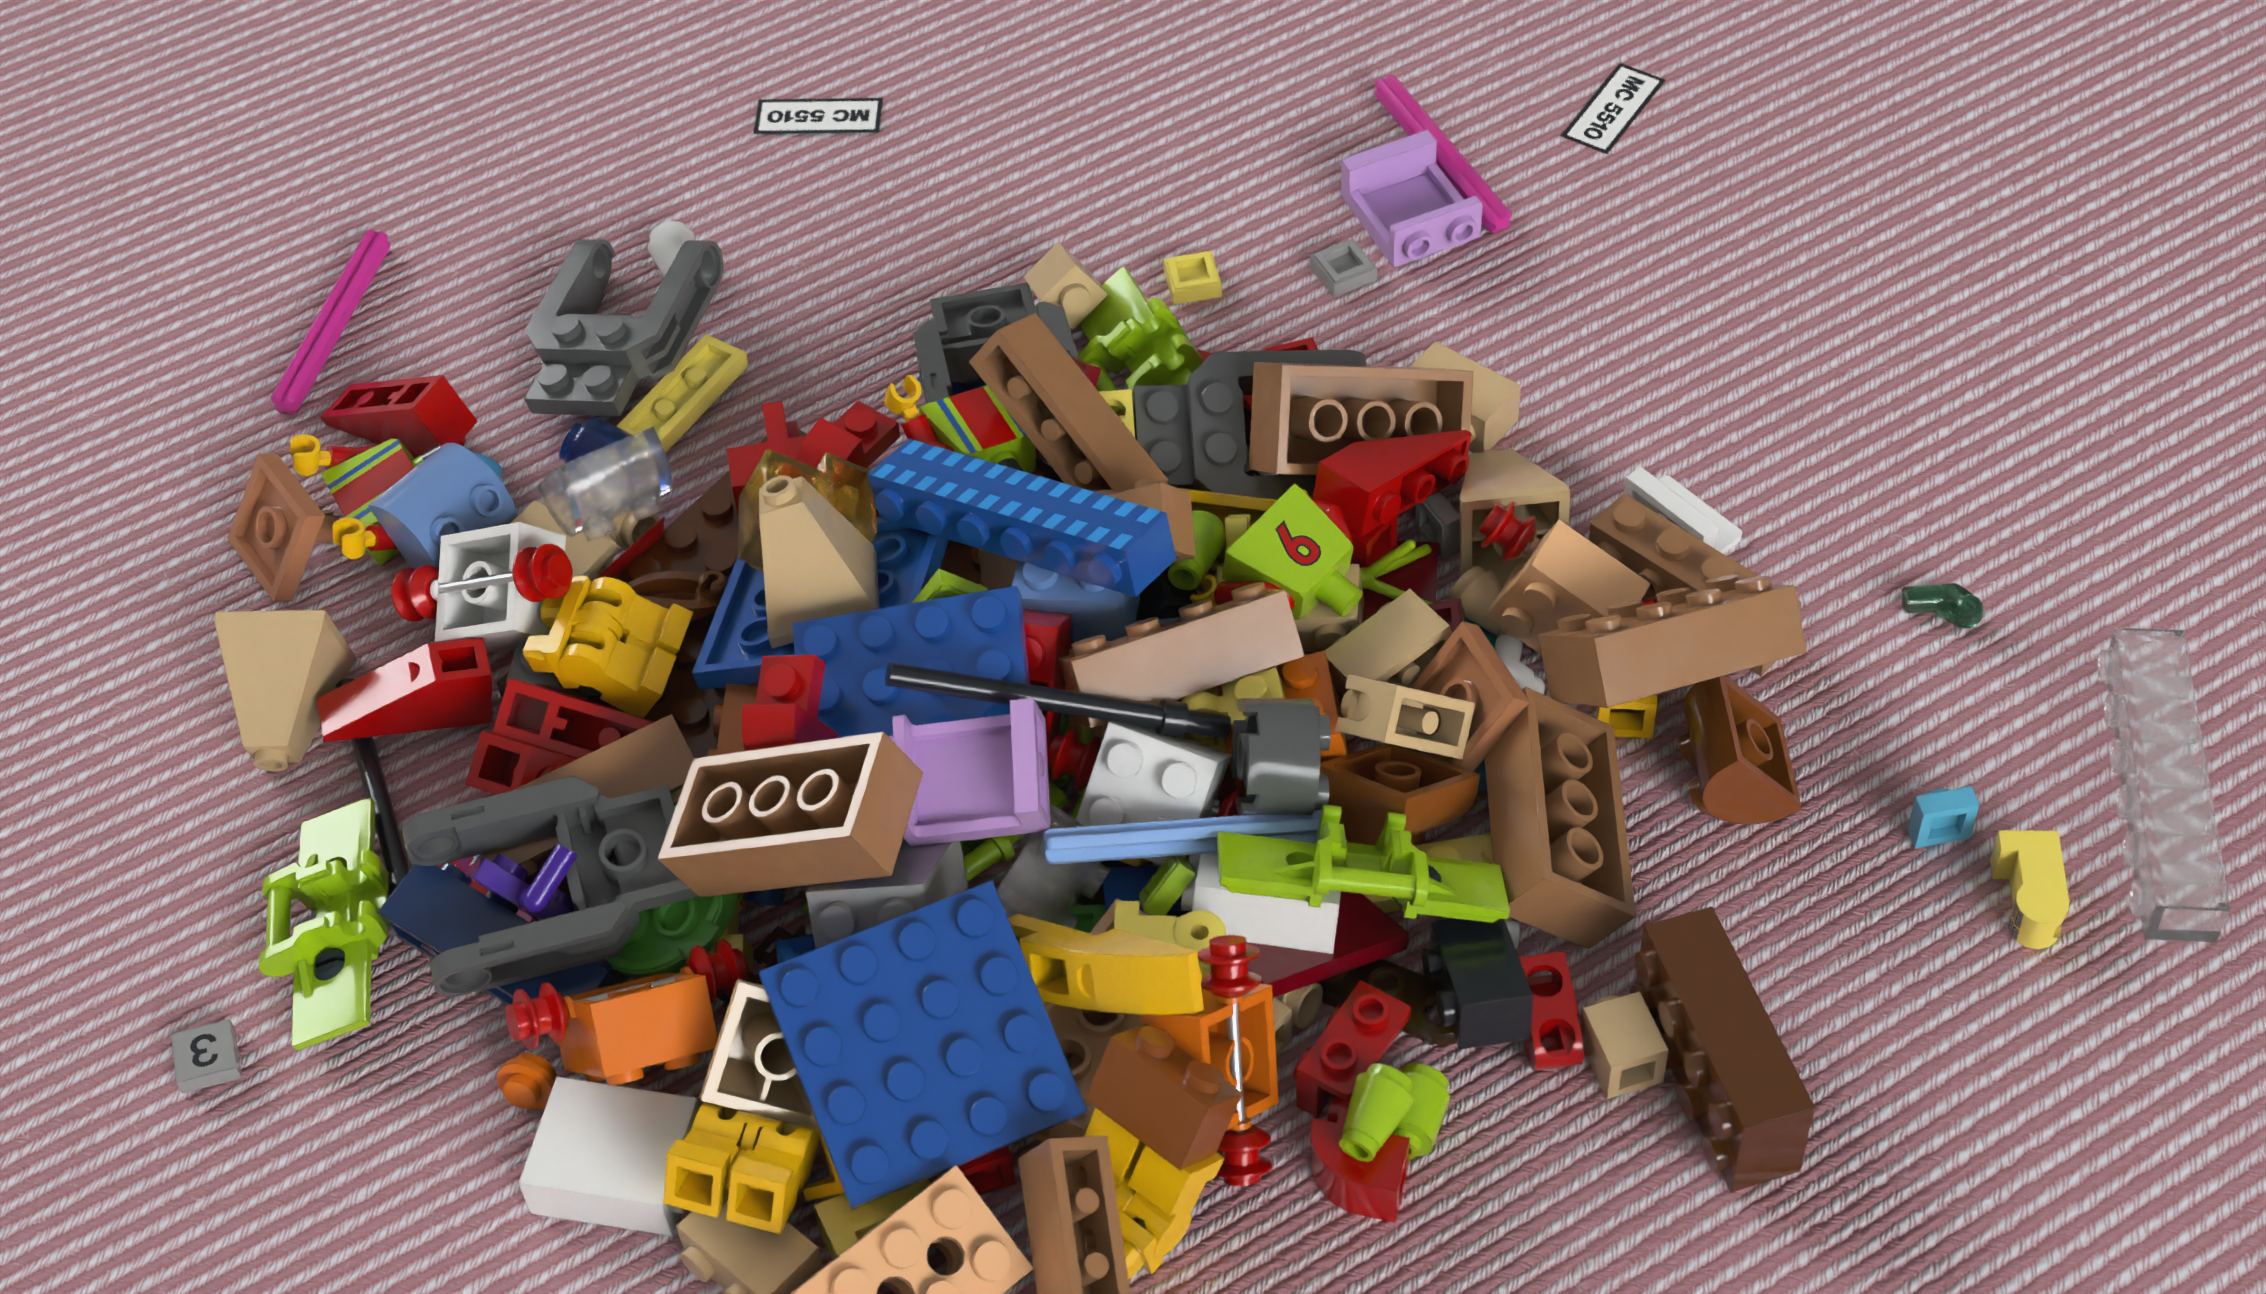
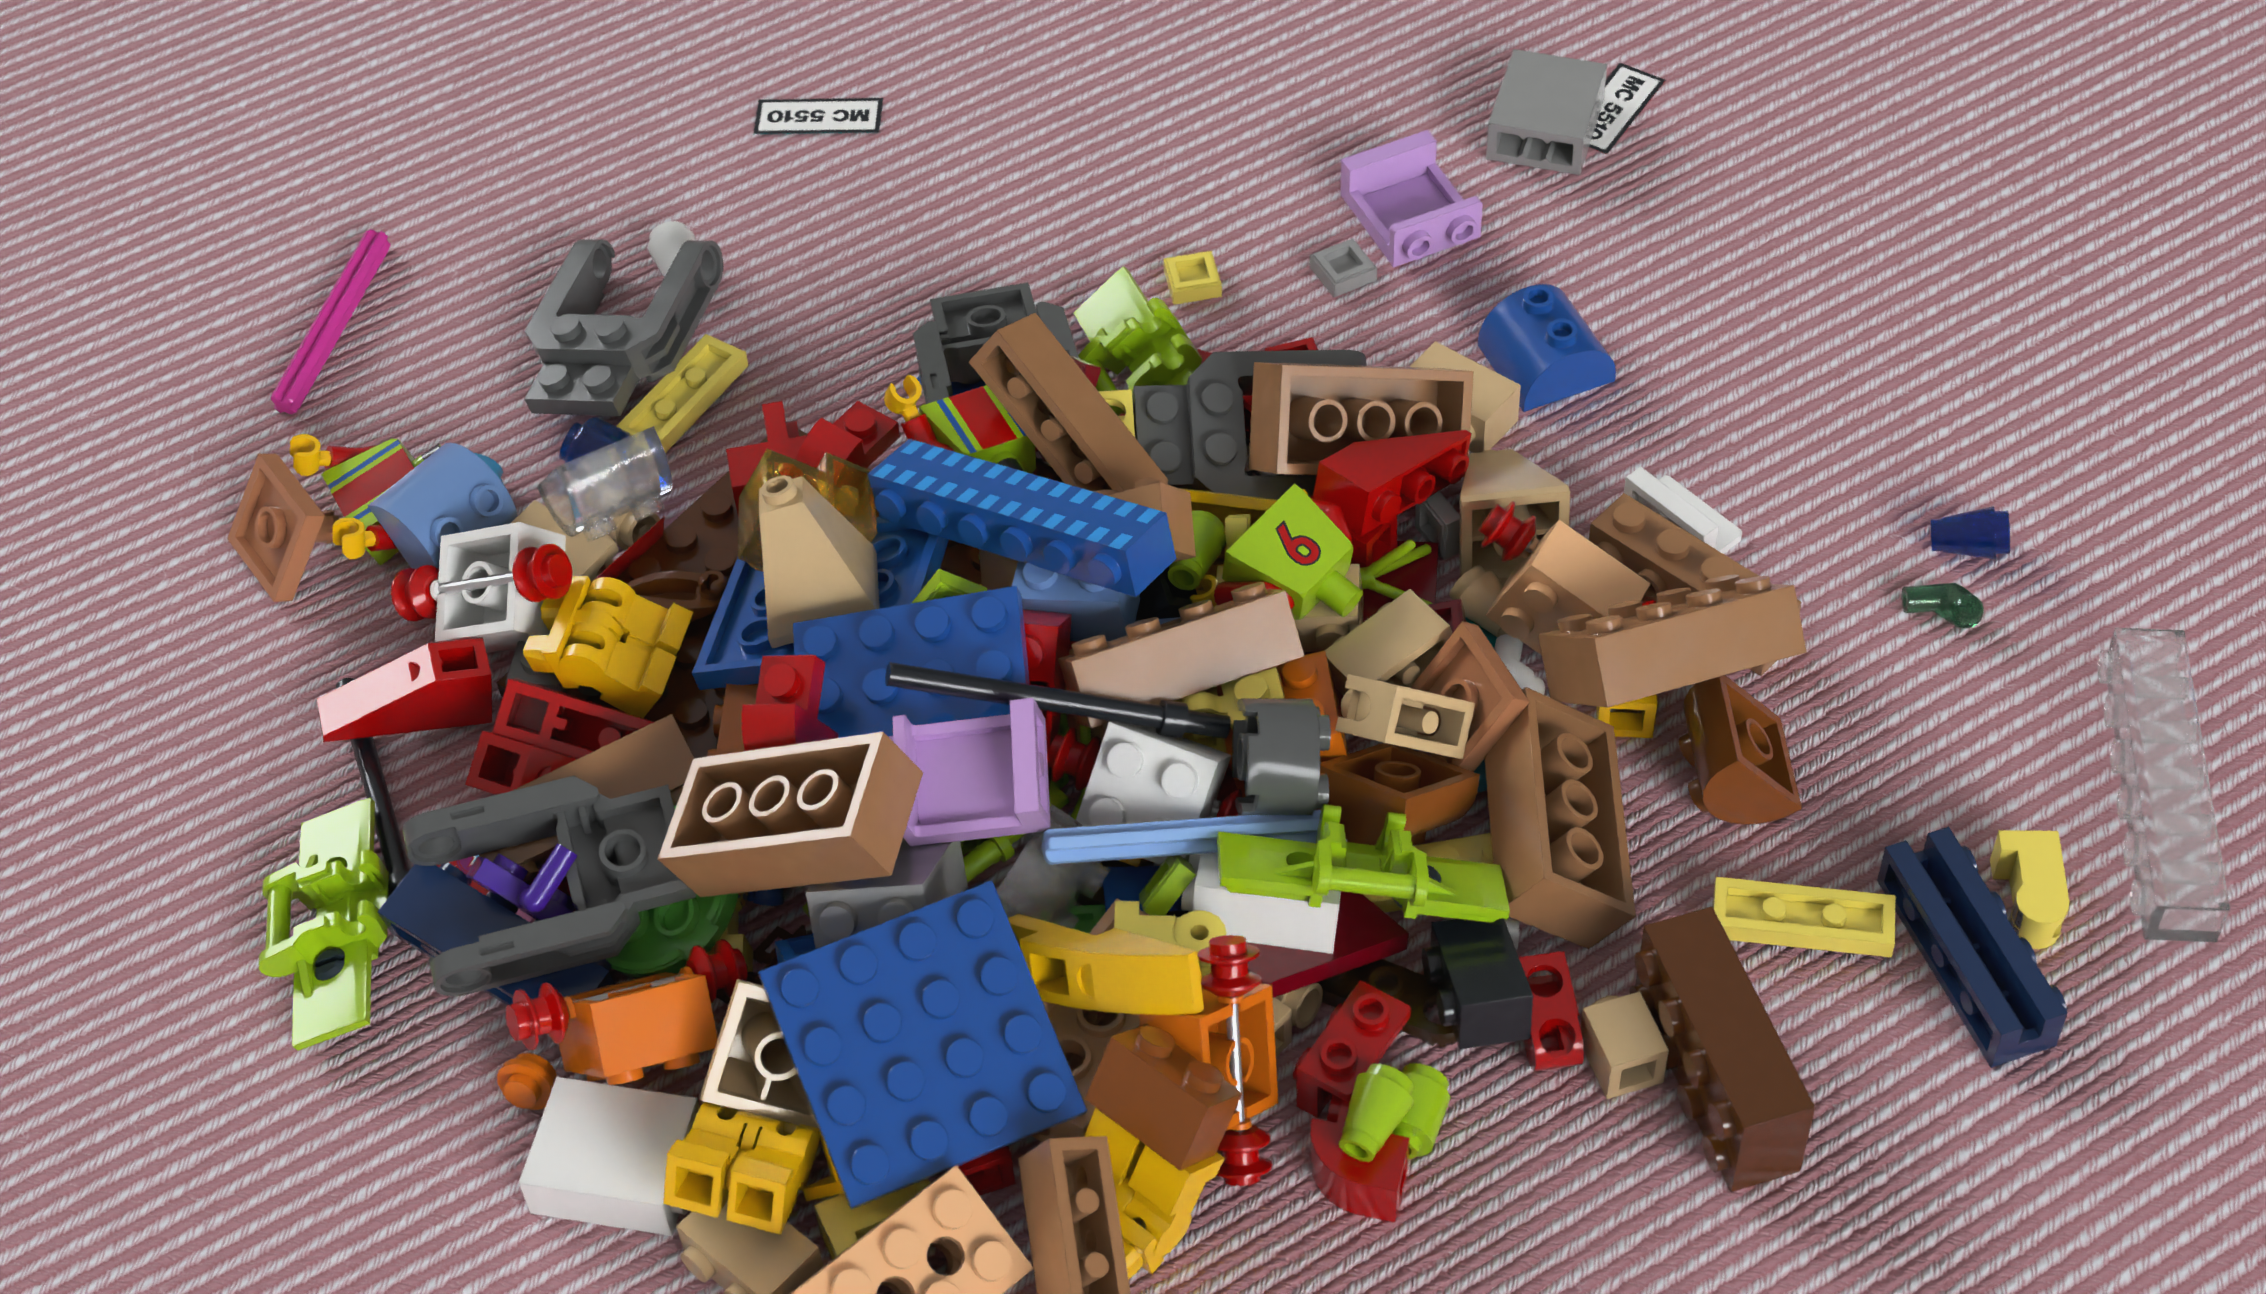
light grey tile [171,1019,242,1094] -> none
tan slope [214,610,355,771] -> none
red slope [320,375,478,458] -> none
tan brick [1024,242,1108,330] -> none
dark pink axle [1375,74,1512,234] -> none
medium azure plate [1907,786,1980,849] -> none
none -> blue brick [1478,284,1616,412]
none -> light grey brick [1486,49,1607,175]
none -> light yellow plate [1713,877,1895,958]
none -> dark blue brick [1877,827,2068,1068]
none -> clear blue cone [1930,506,2010,560]

